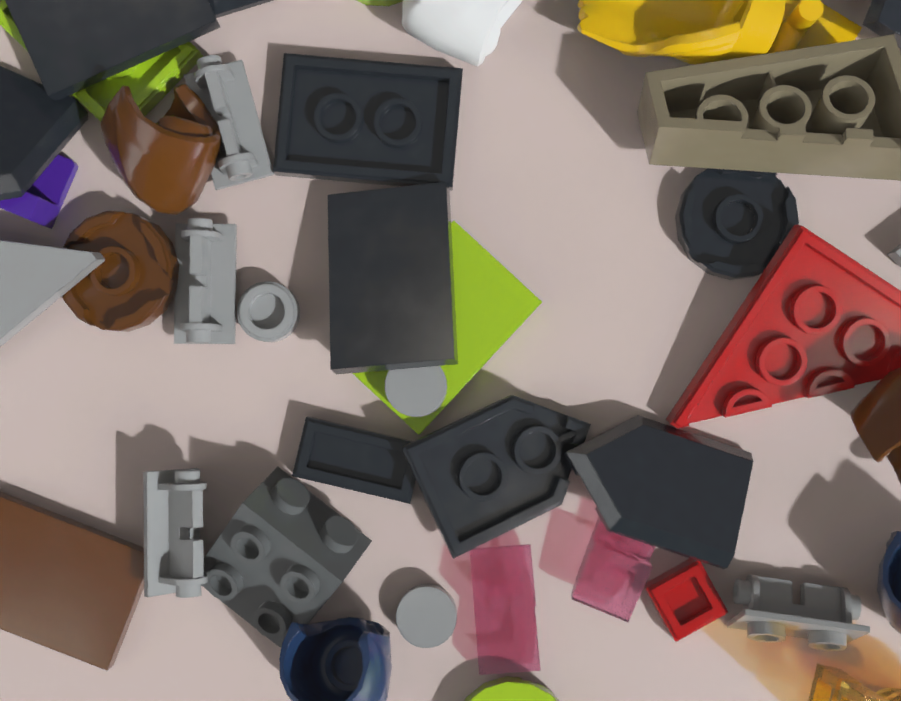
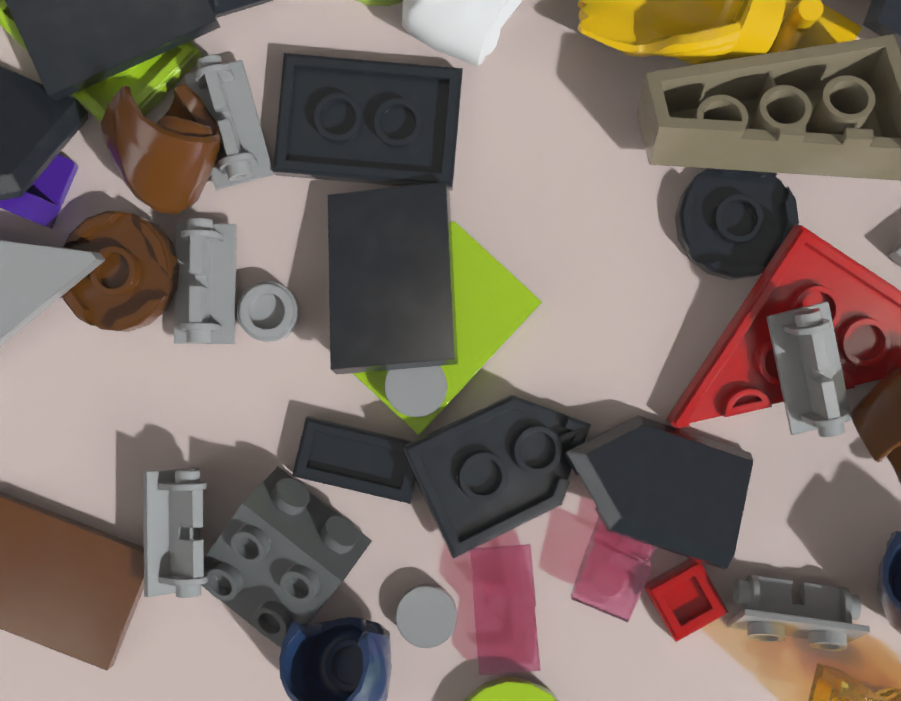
none -> light grey hinge [766,301,852,437]

